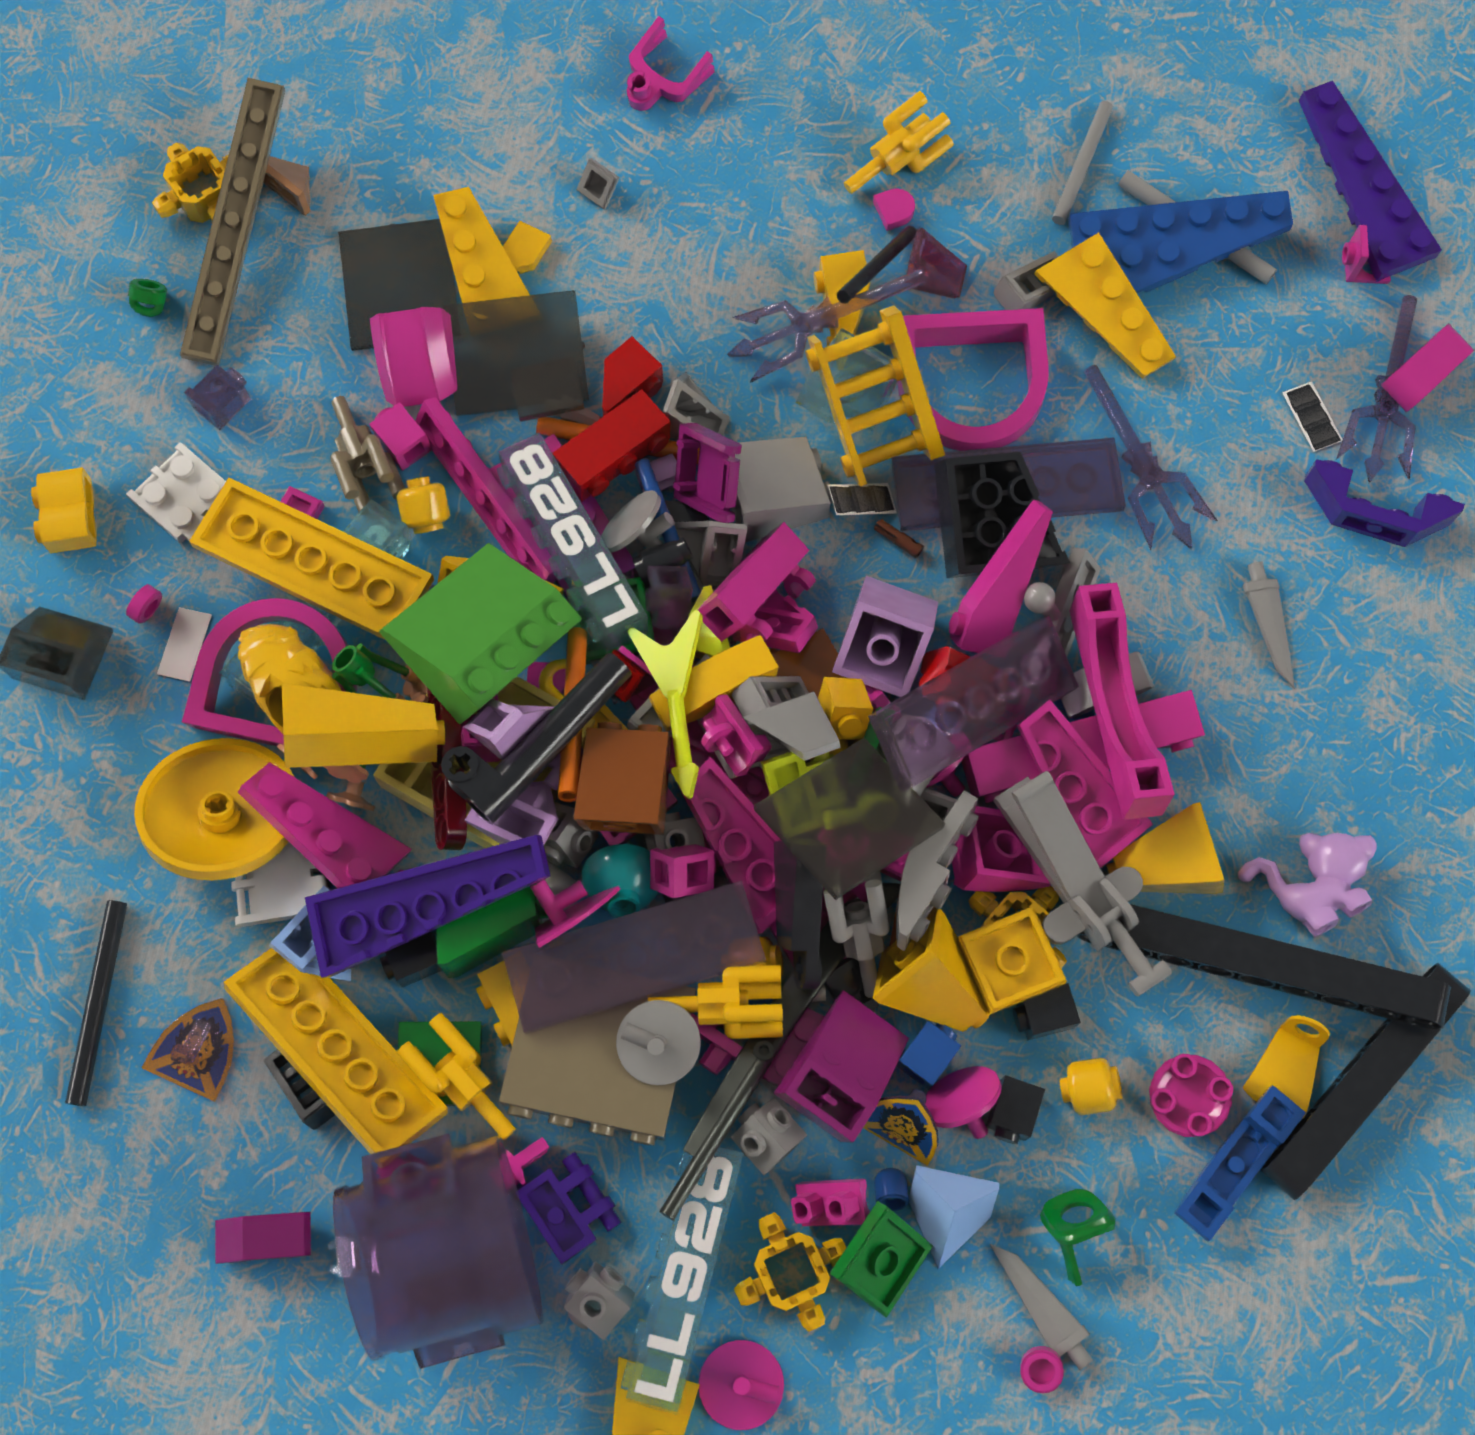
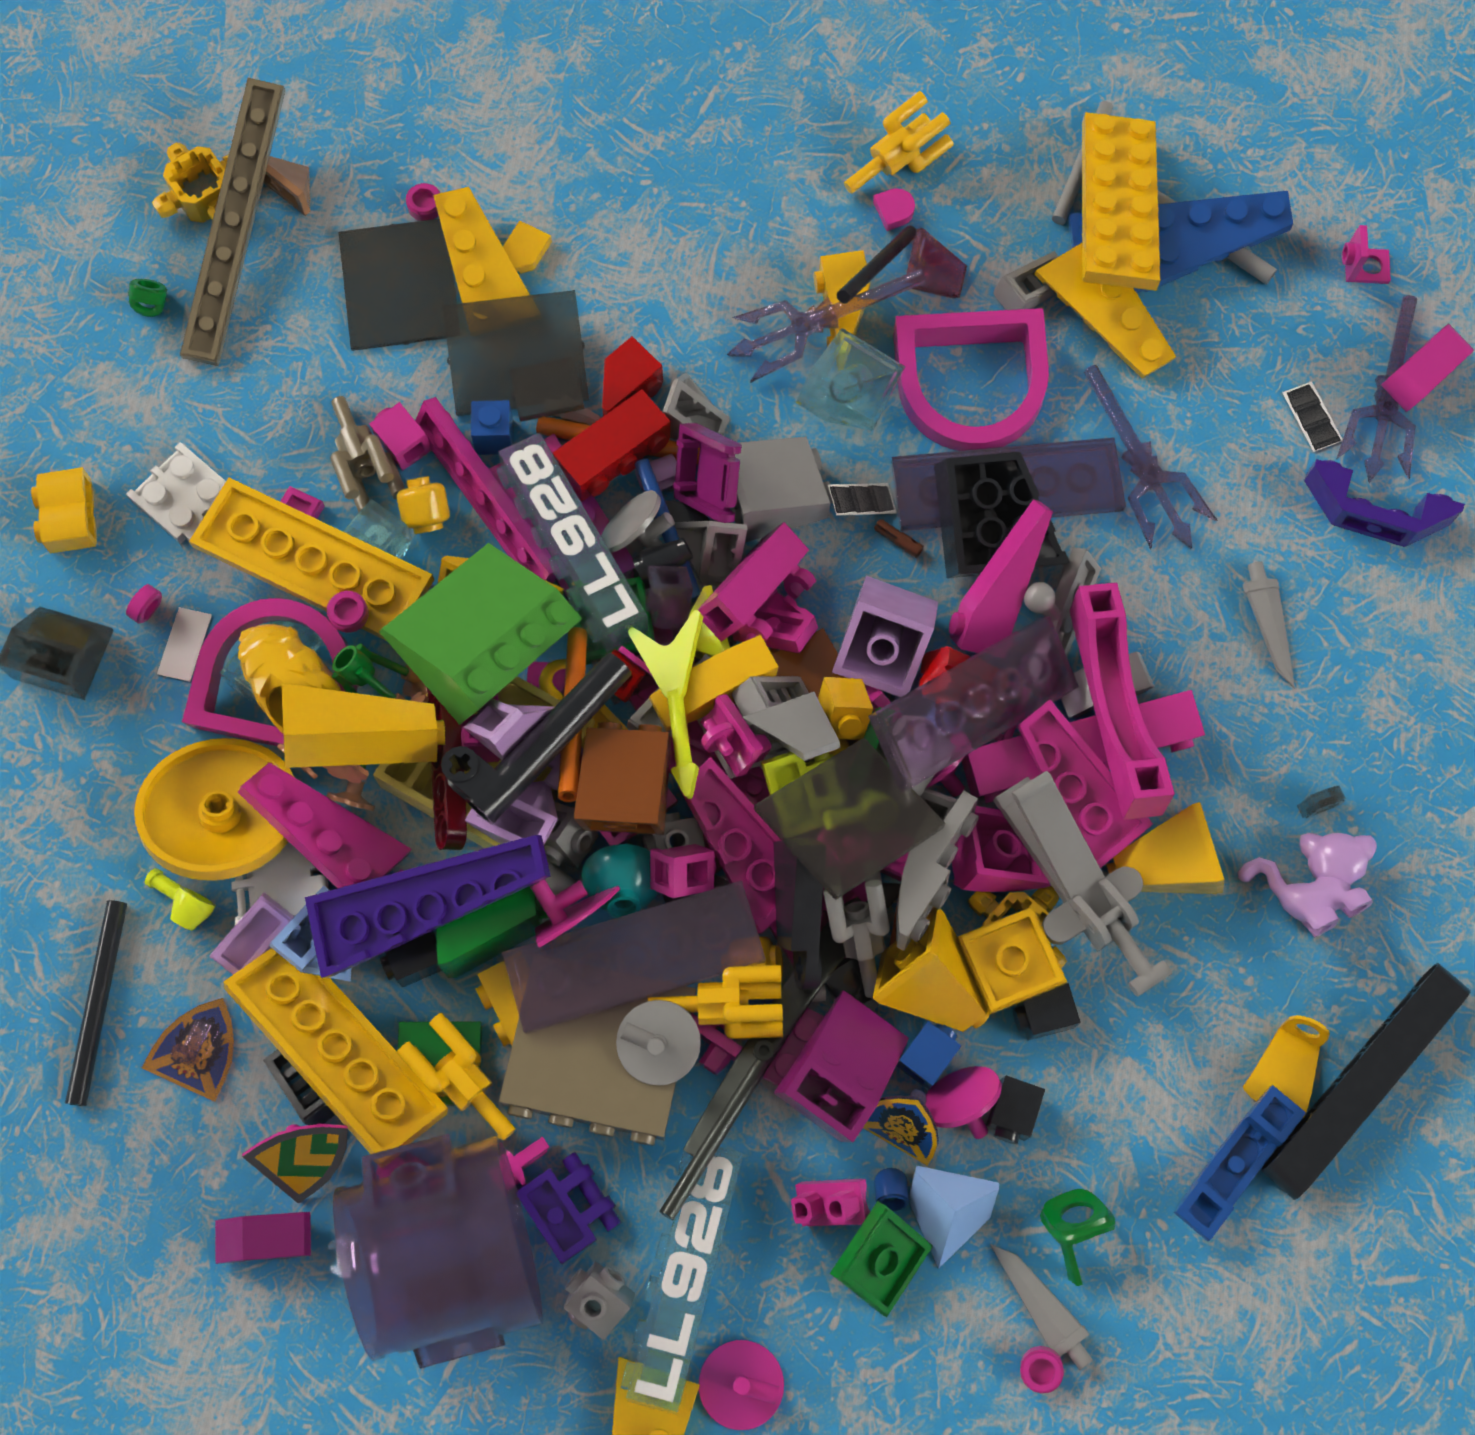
clear purple brick [184,365,251,430] -> none
dark pink slope [370,307,458,407] -> none
light grey slope [576,158,620,209] -> none
dark pink piece [627,16,715,111] -> none
light grey brick [730,1098,807,1175] -> none
yellow piece [734,1212,846,1332] -> none
yellow fence [805,305,945,487] -> none
yellow head [1059,1057,1123,1115] -> none
black beam [1077,904,1451,1029] -> none
dark pink dish [1149,1054,1233,1137] -> none
dark purple wing [1298,80,1442,282] -> none
none -> neon yellow bar [145,868,216,931]
none -> lavender tile [210,892,294,975]
none -> shield [242,1123,348,1203]
none -> dark pink tile [327,591,369,633]
none -> dark pink tile [406,183,440,221]
none -> blue brick [471,400,514,455]
none -> yellow plate [1082,112,1160,291]
none -> clear smoke tile [1297,786,1346,819]

